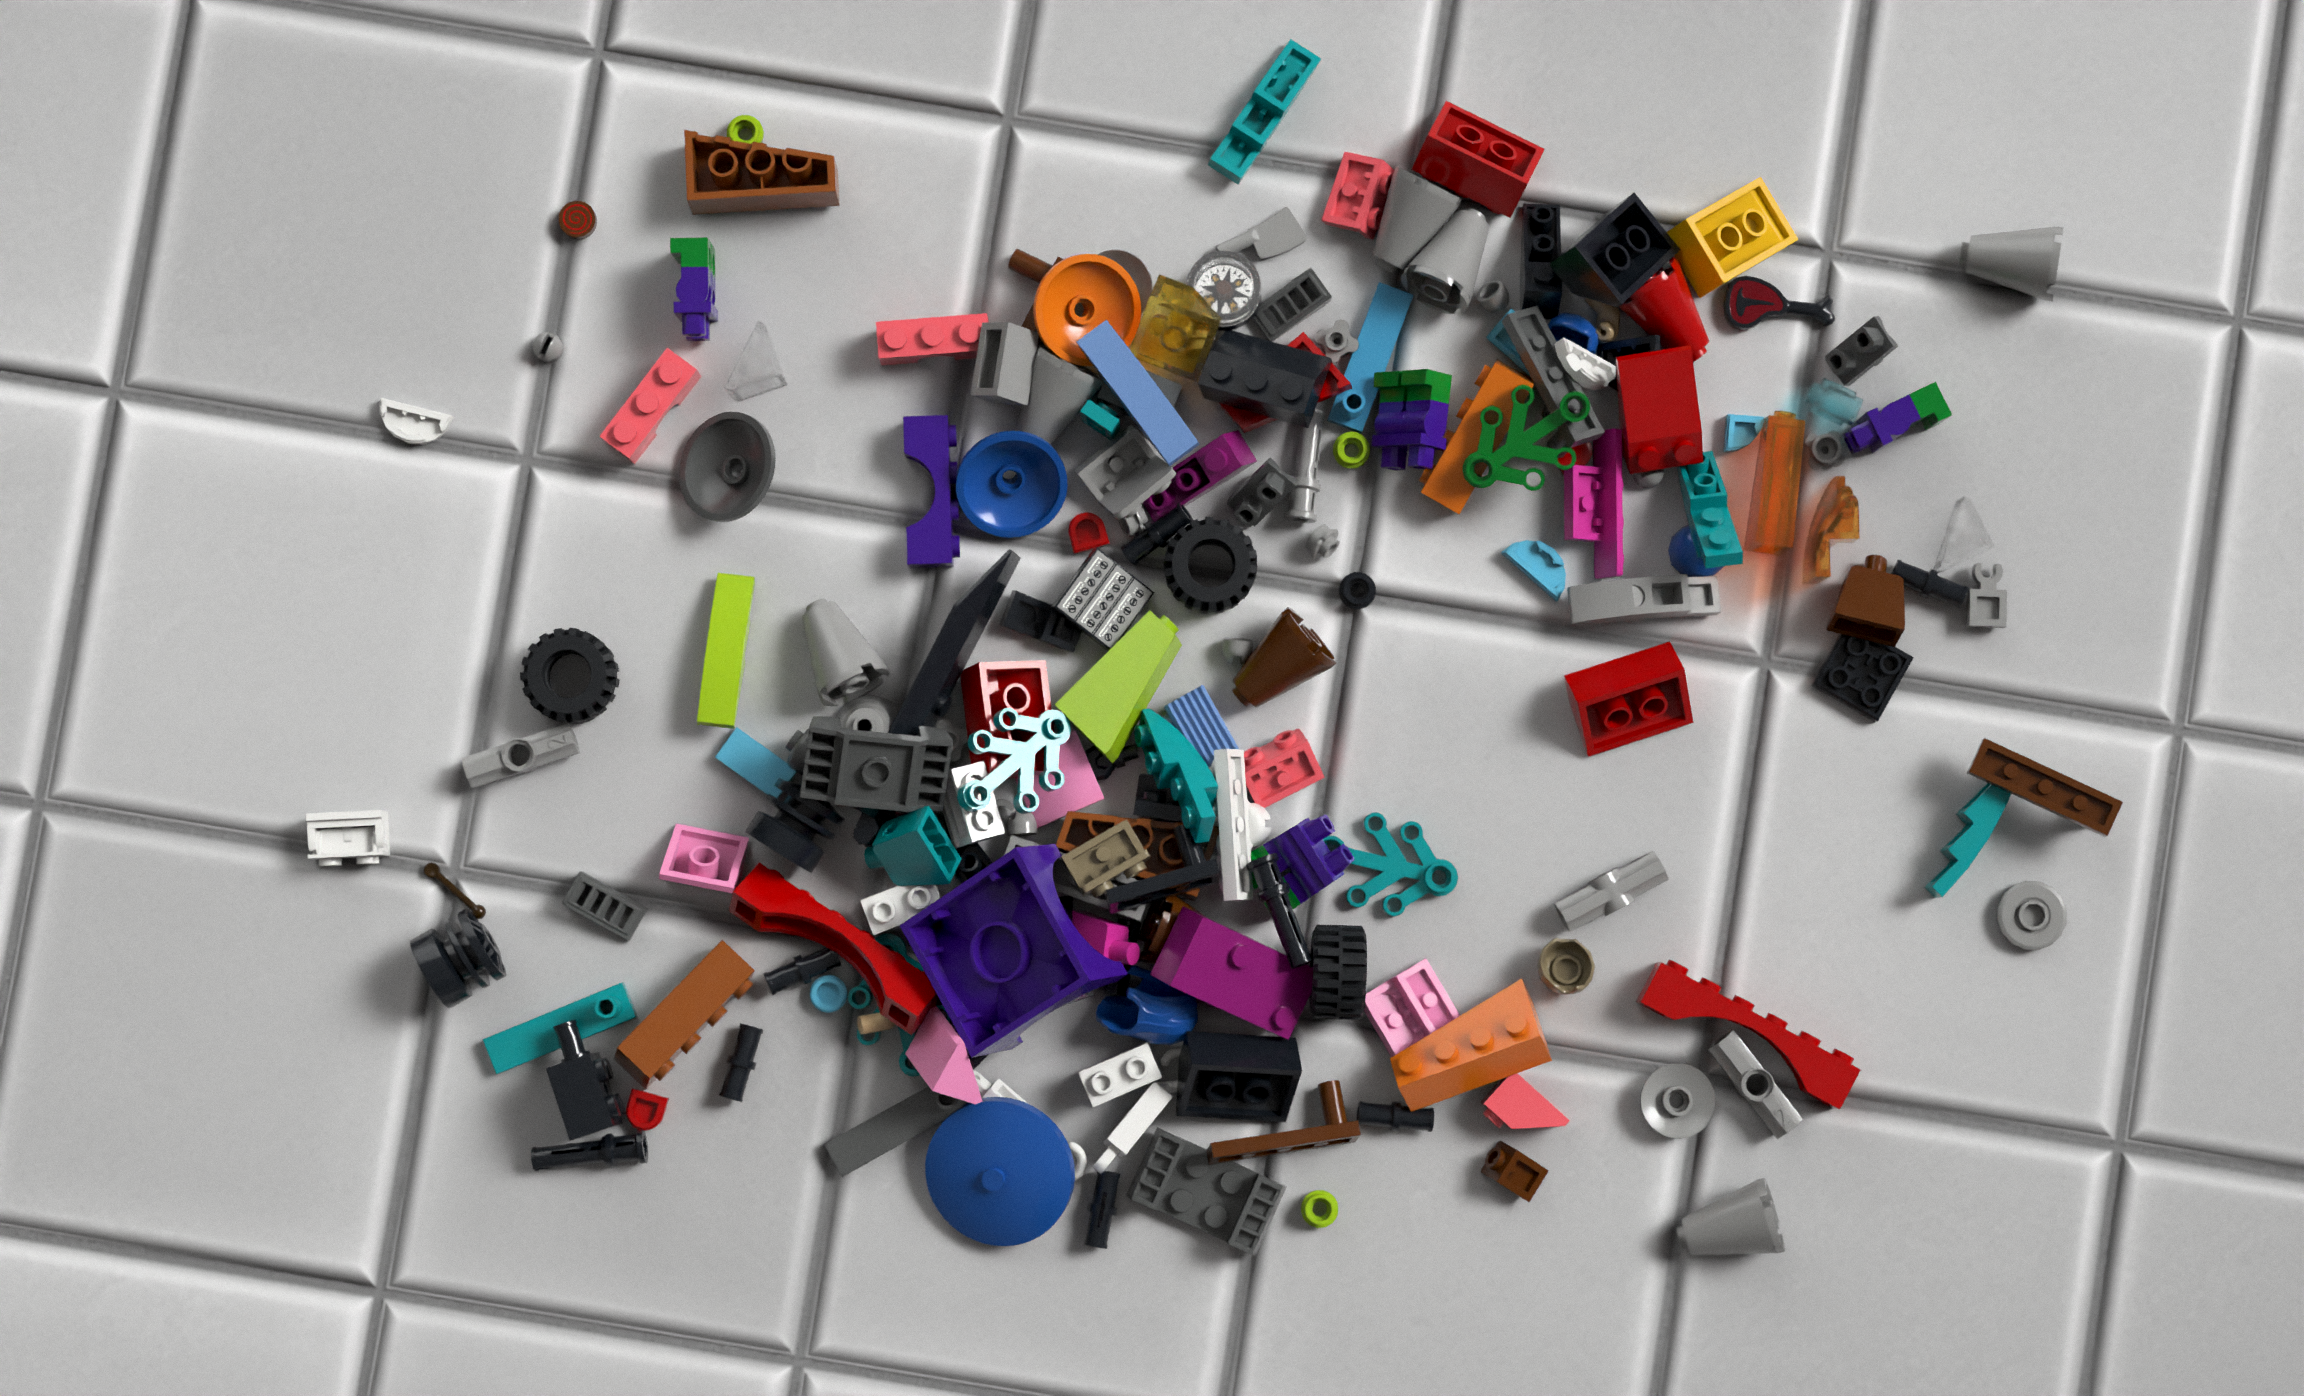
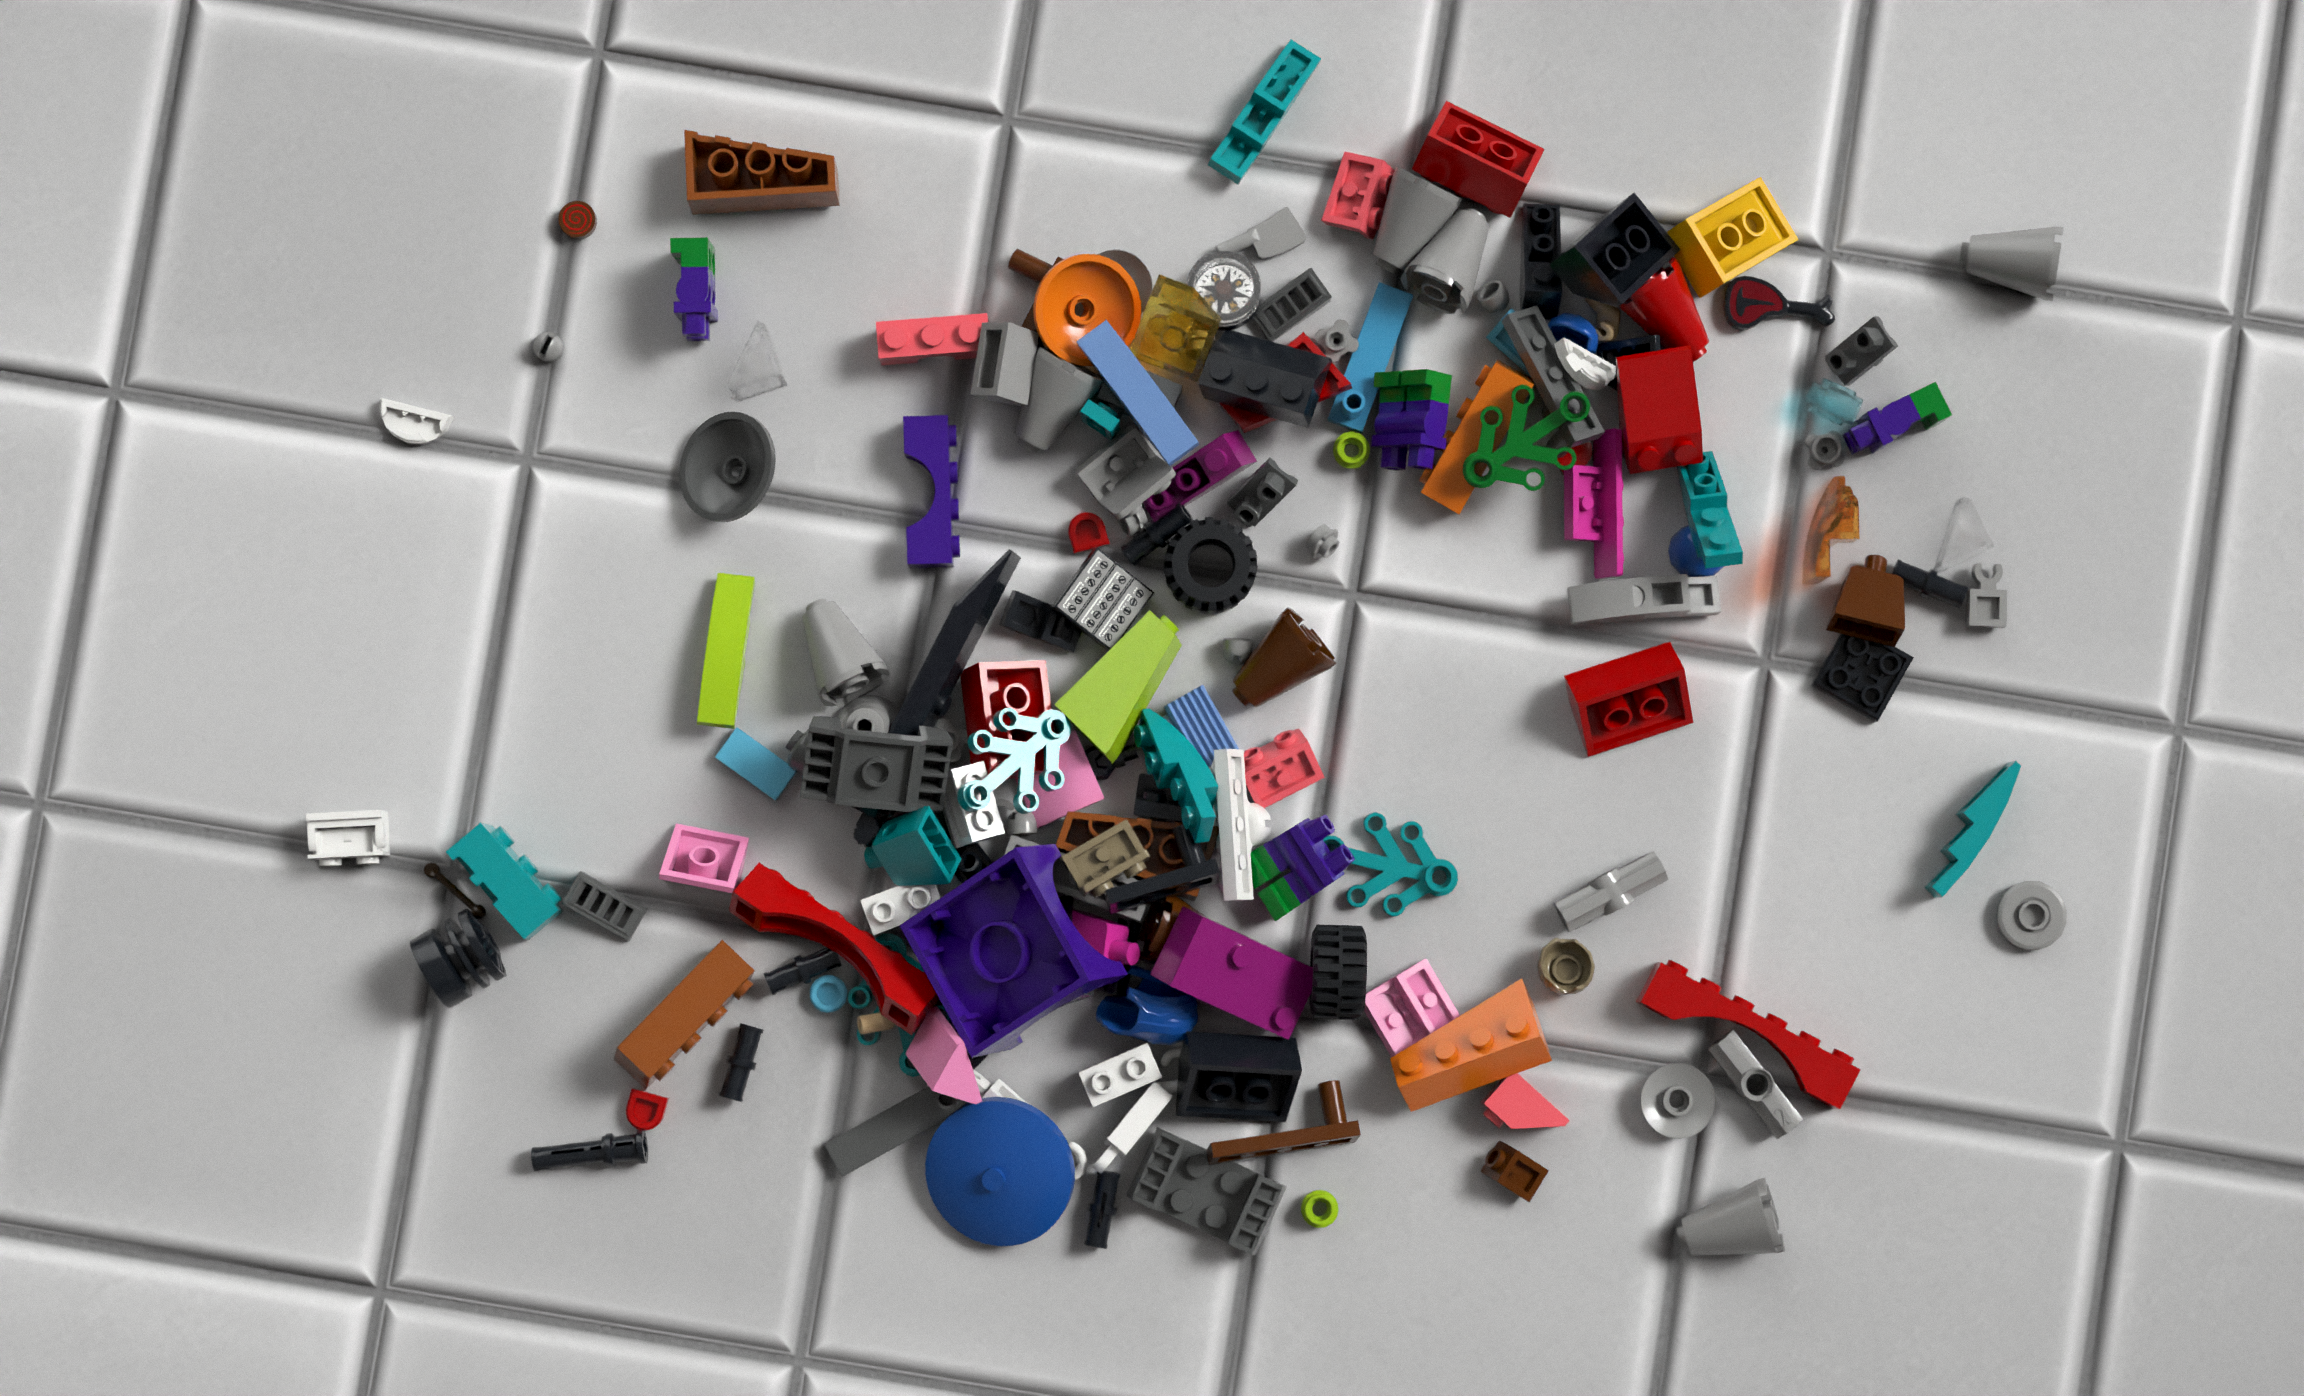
light grey piece [462,722,580,789] -> none
teal piece [483,982,638,1074] -> none
black tyre [520,628,620,724] -> none
black brick [546,1019,626,1141] -> none
coral arch [600,348,702,464] -> none
lime plate [727,115,764,144] -> none
black wheel [745,778,846,873] -> none
blue dish [956,431,1068,538] -> none
black pin [1246,853,1313,969] -> none
light grey pin [1284,409,1325,523] -> none
black plate [1339,572,1376,609] -> none
black pin [1356,1101,1434,1132] -> none
medium azure tile [1501,540,1566,602] -> none
light grey hinge [1633,469,1664,488] -> none
medium azure tile [1723,414,1764,452] -> none
clear orange slope [1743,411,1805,556] -> none
reddish brown piece [1967,738,2123,837] -> none
none -> teal wedge [446,822,564,940]

